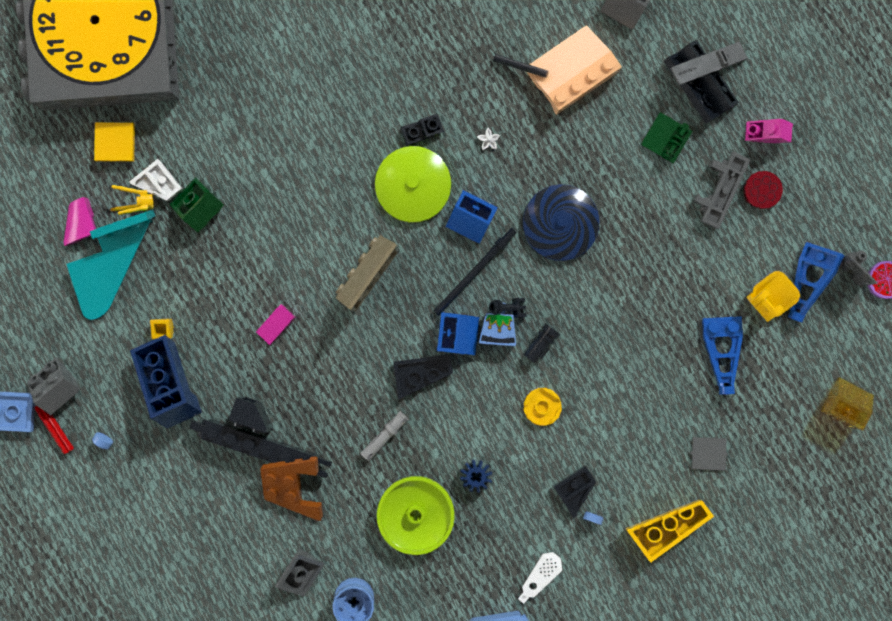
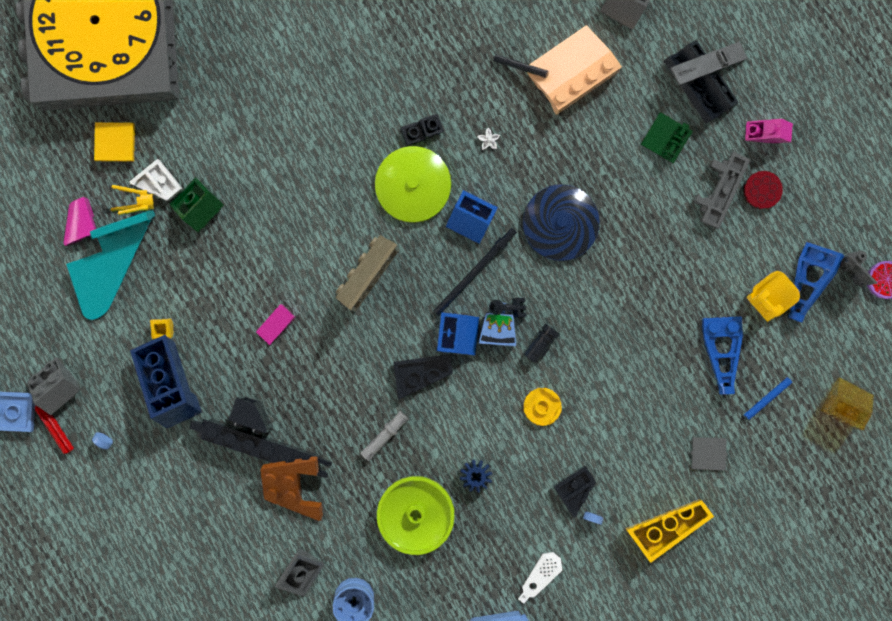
none -> blue bar [744,377,792,420]

